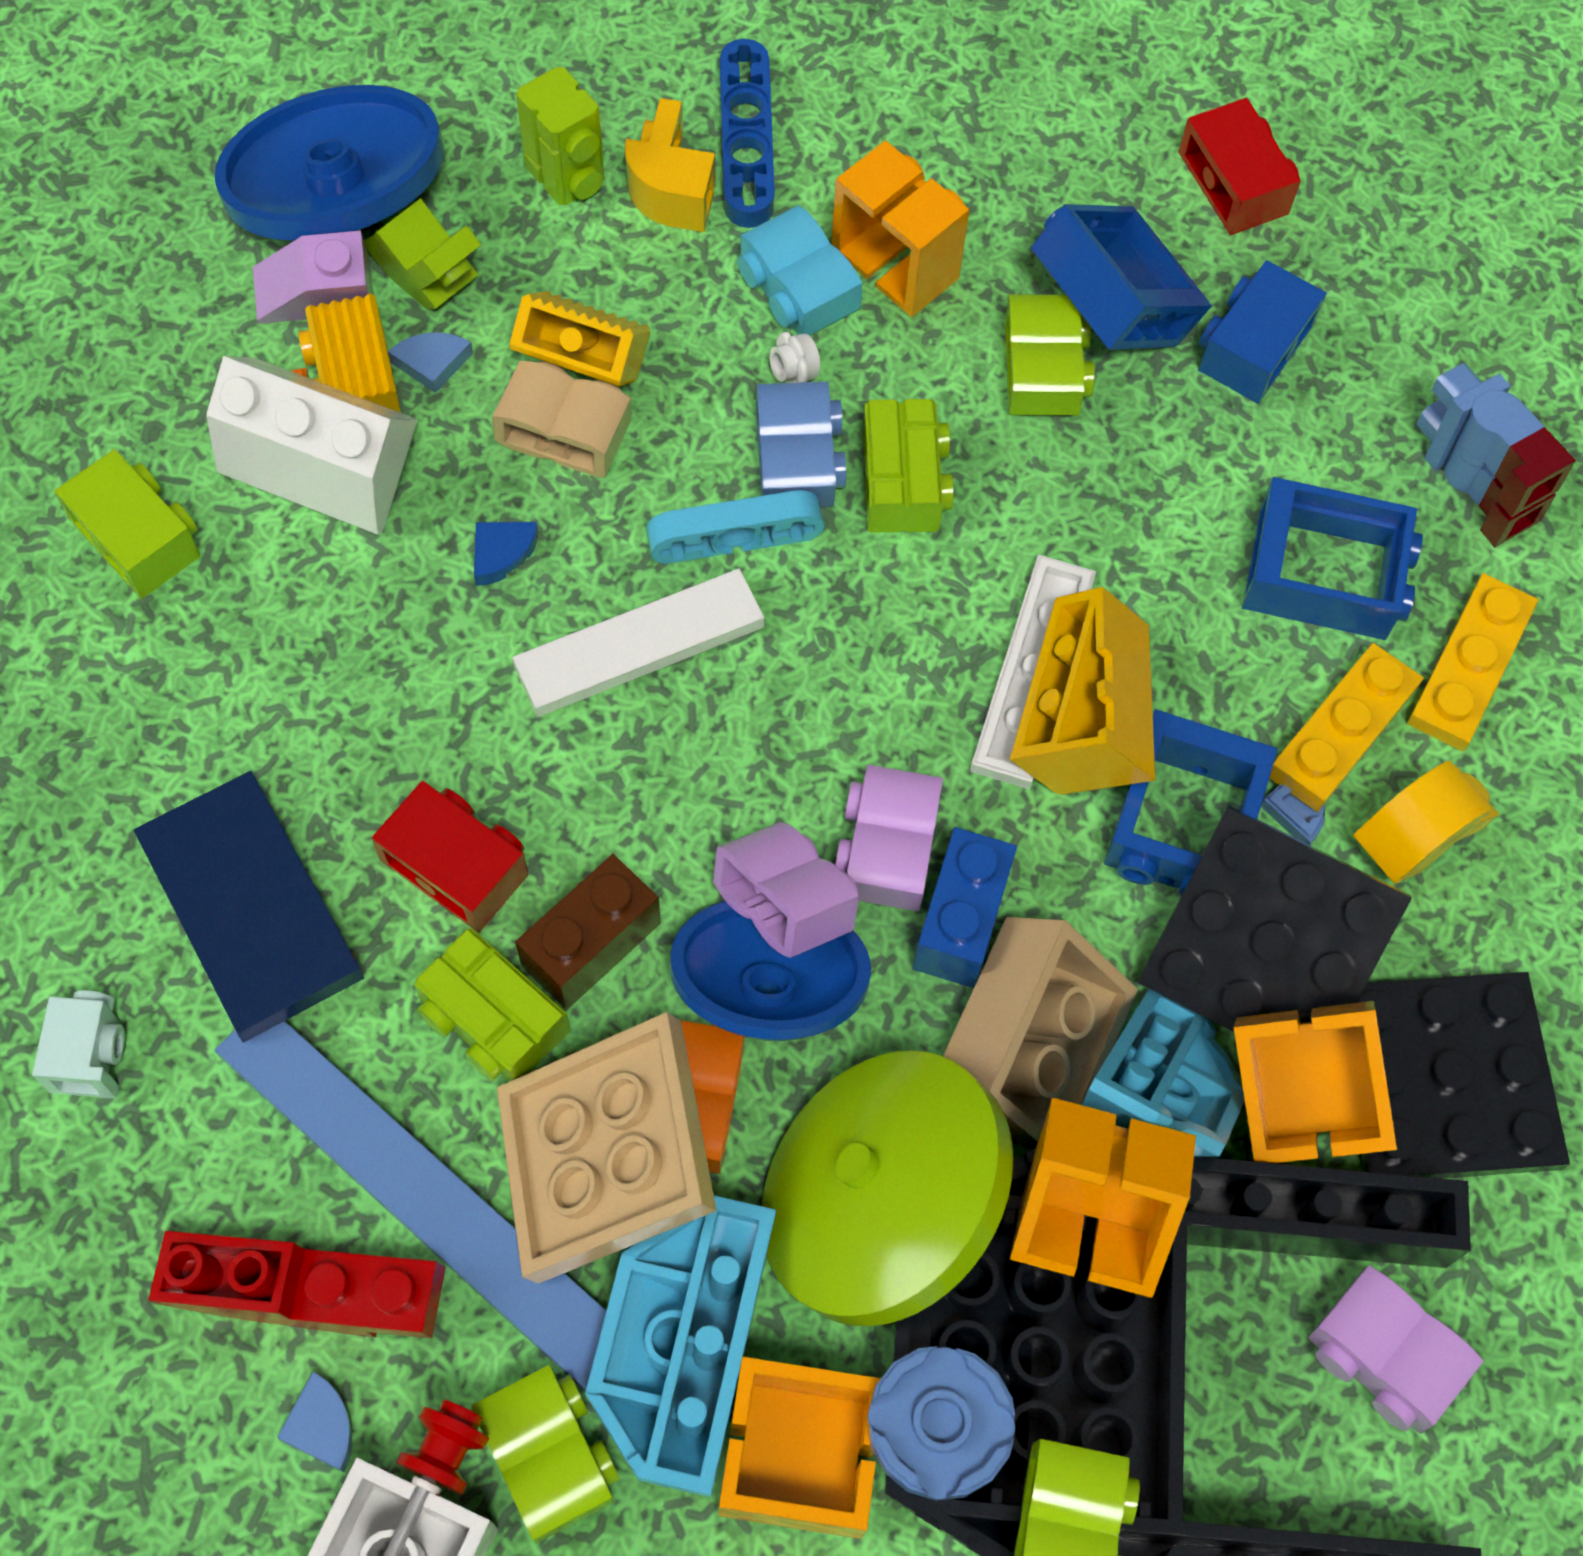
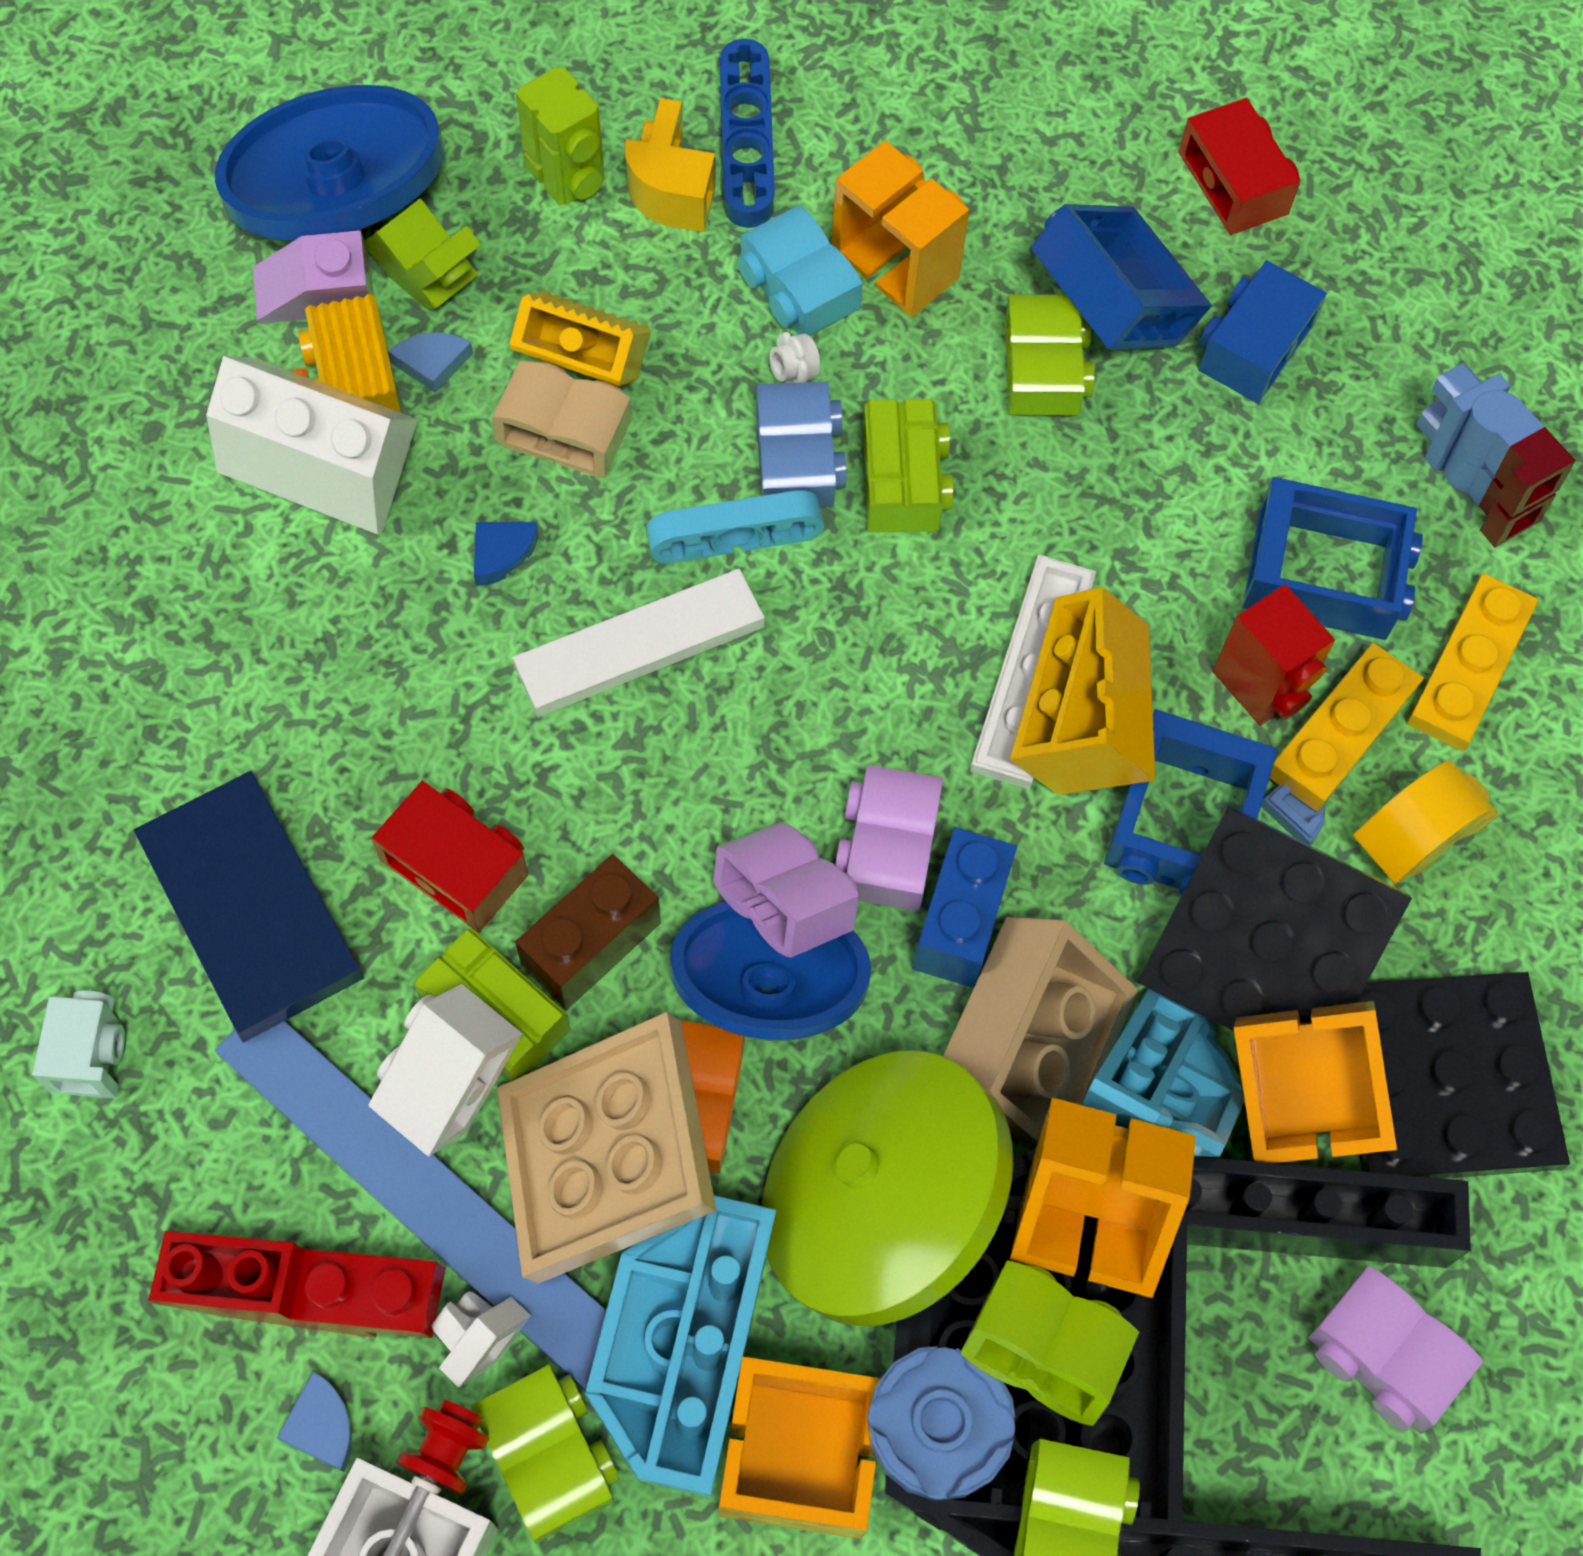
lime brick [54,448,201,599] -> none
none -> white brick [368,984,523,1157]
none -> white tile [431,1291,531,1388]
none -> lime brick [960,1261,1139,1426]
none -> red brick [1212,584,1335,726]

